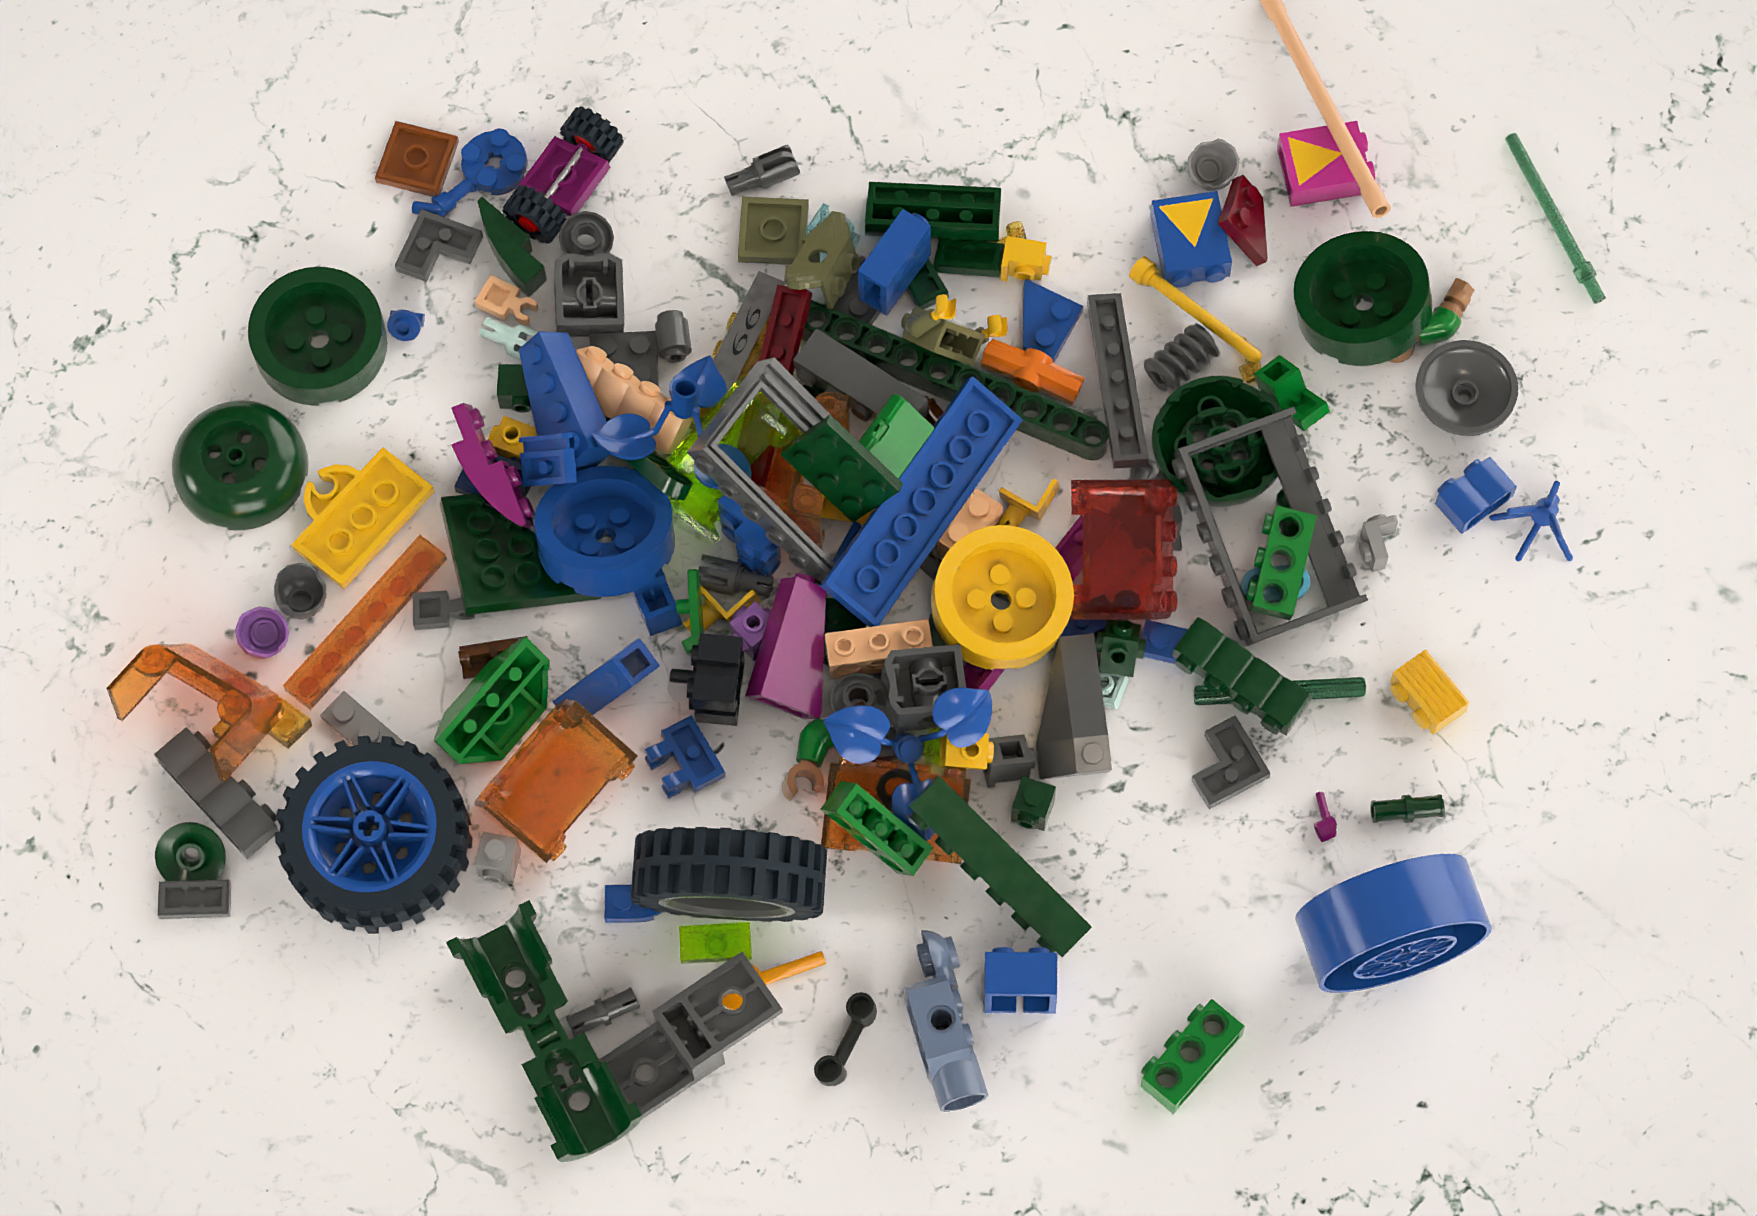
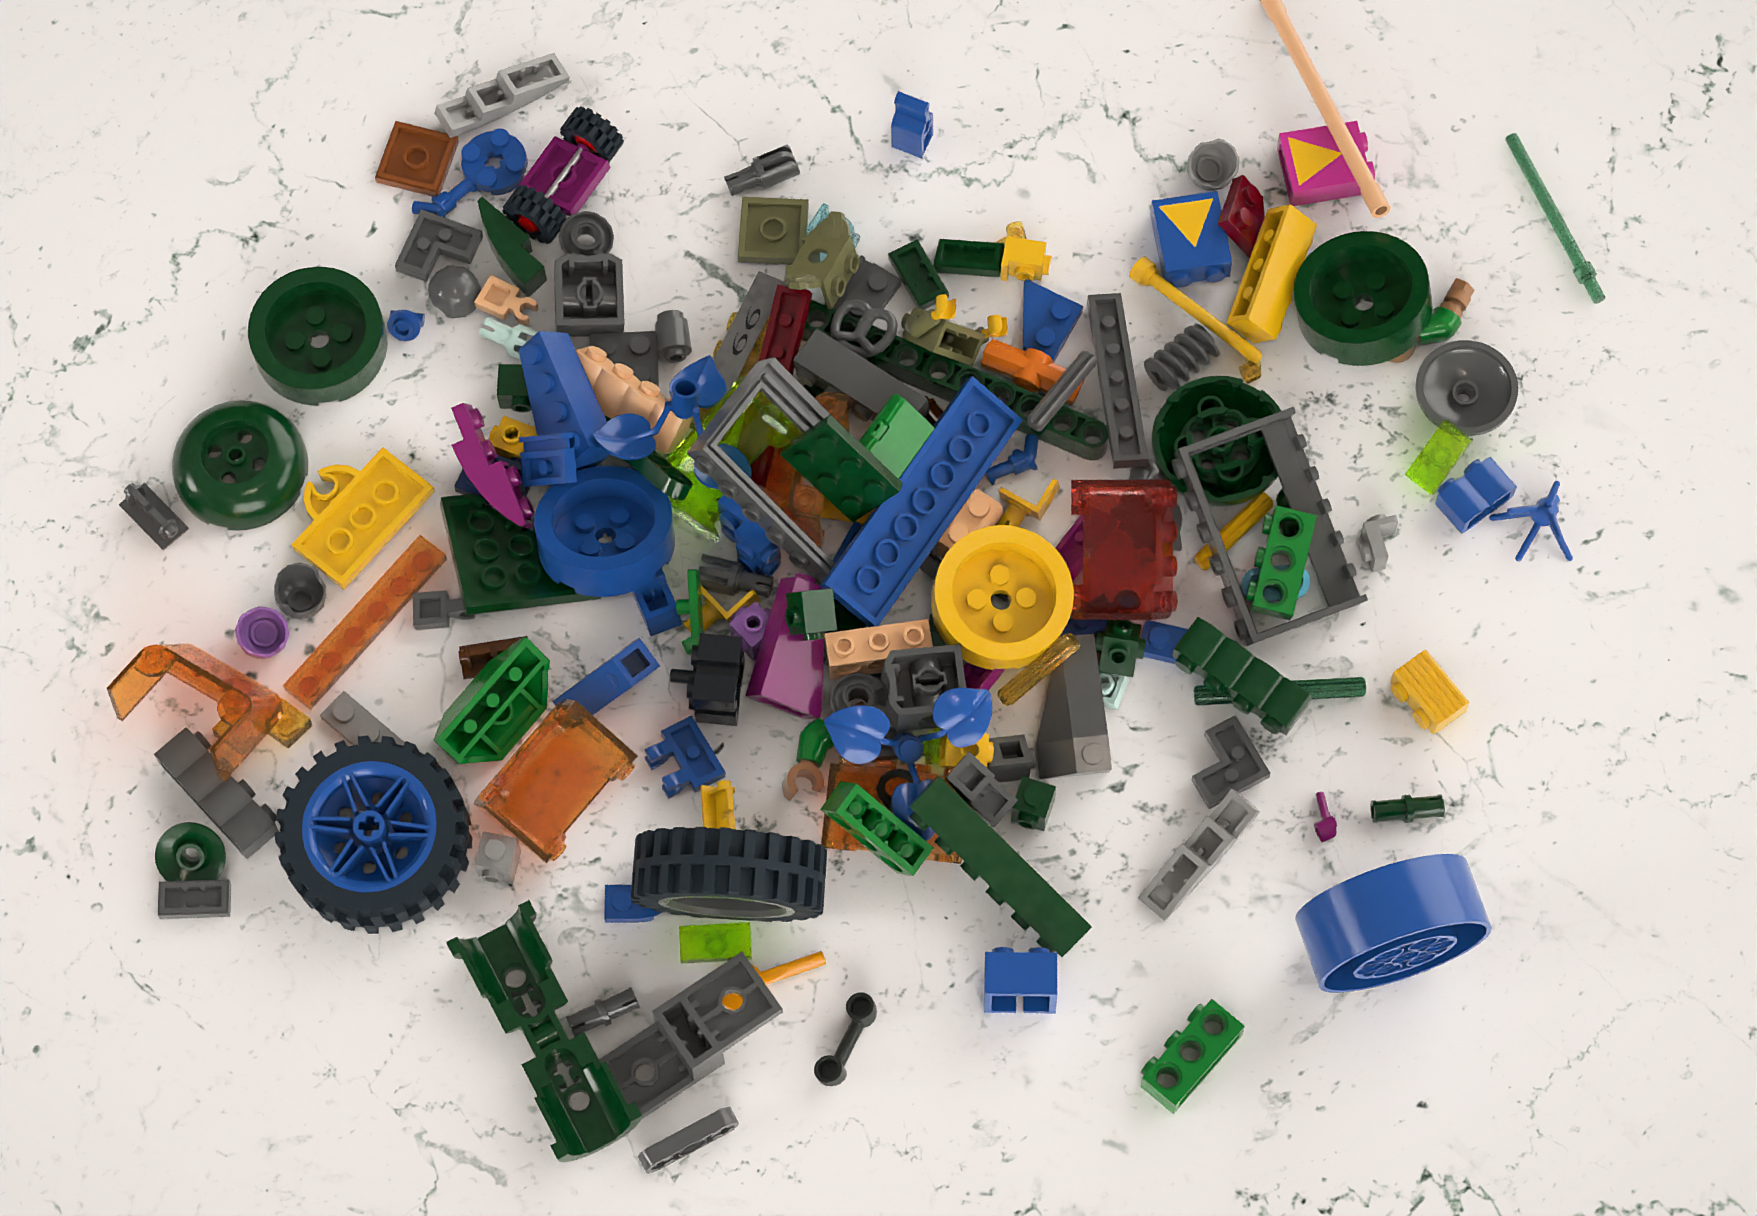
blue brick [858,209,931,316] -> none
dark green brick [865,182,1001,242] -> none
sand blue brick [904,930,989,1112] -> none
green brick [1253,355,1330,431] -> none
none -> dark grey hinge [119,482,189,551]
none -> dark grey hair [428,265,481,319]
none -> light grey slope [434,53,570,138]
none -> dark grey beam [638,1107,739,1174]
none -> yellow hinge [700,780,736,830]
none -> brick [785,588,837,641]
none -> dark grey piece [830,299,898,357]
none -> blue piece [891,91,933,159]
none -> dark grey slope [945,752,1018,827]
none -> blue piece [985,434,1039,486]
none -> clear yellow axle [997,633,1080,706]
none -> dark grey axle [1027,351,1097,432]
none -> light grey slope [1138,789,1261,921]
none -> yellow axle [1194,492,1274,571]
none -> yellow brick [1226,204,1317,344]
none -> clear neon green plate [1404,419,1473,495]

